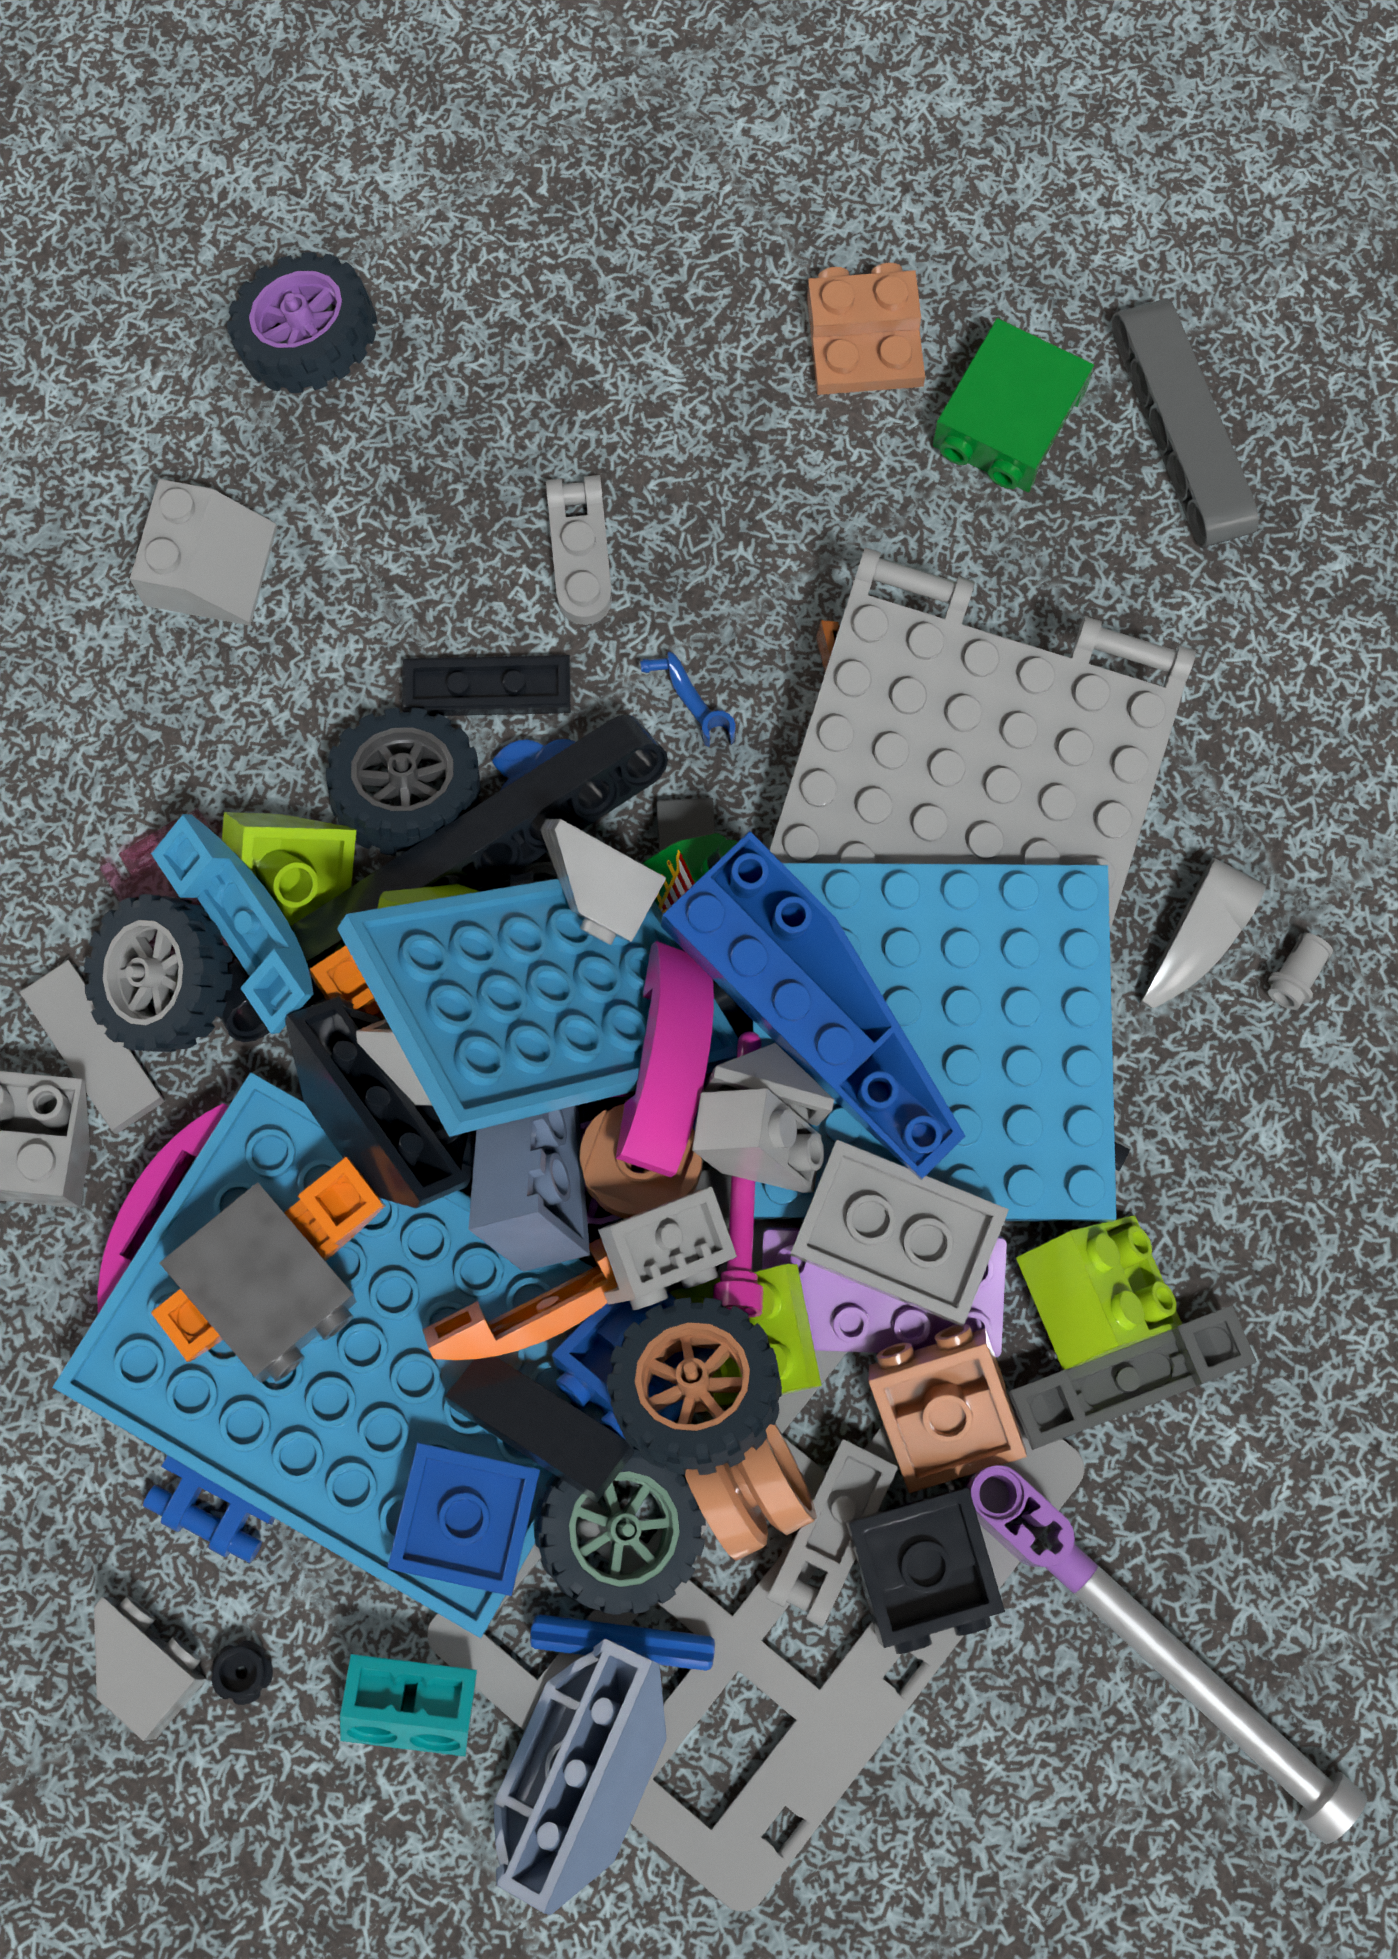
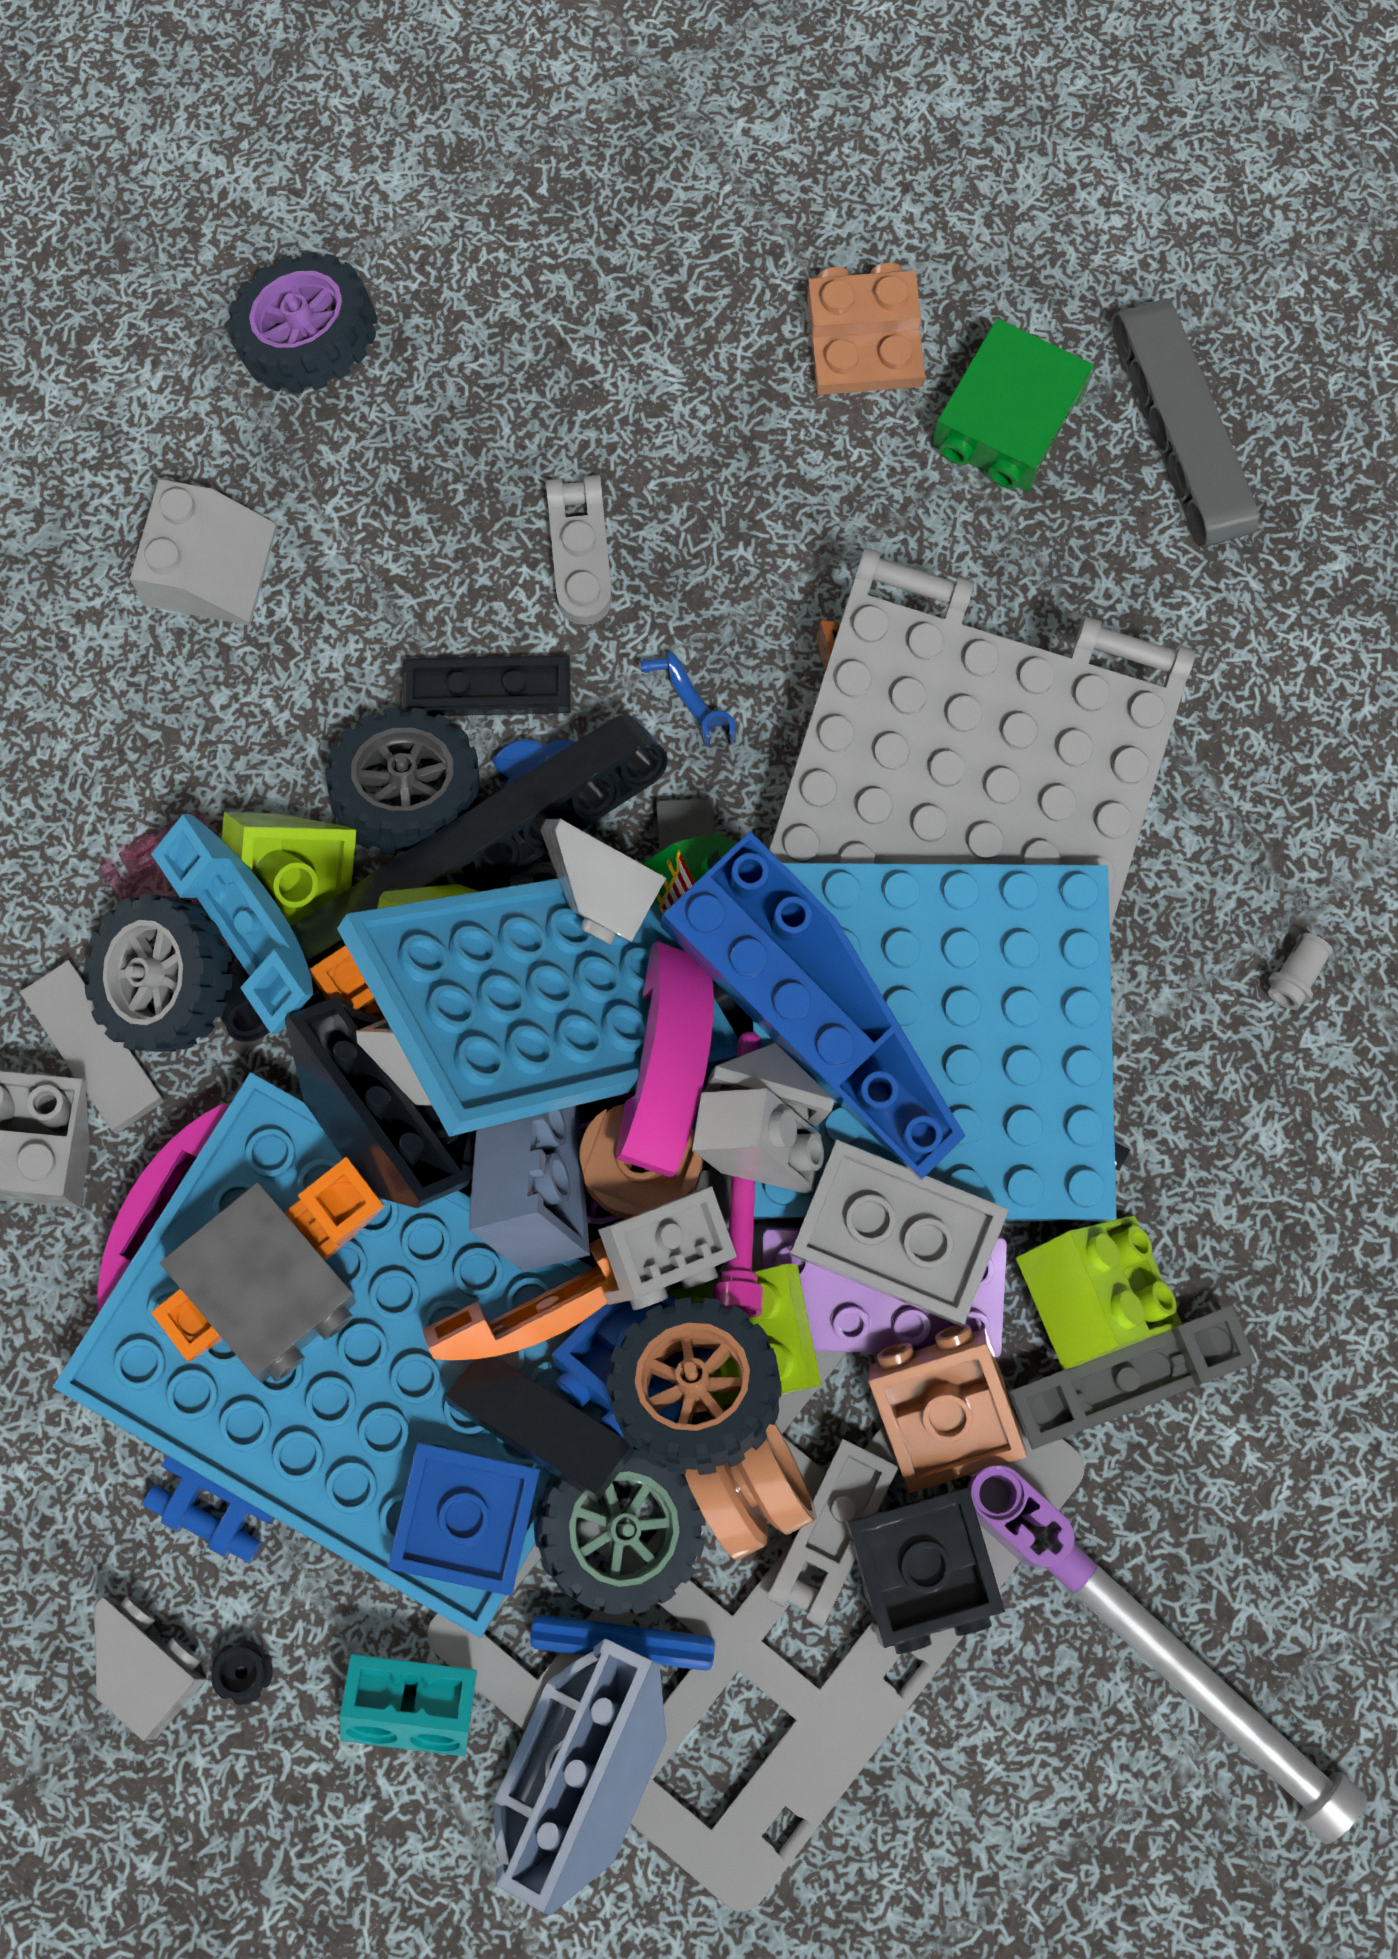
light grey piece [1139,858,1266,1009] -> none

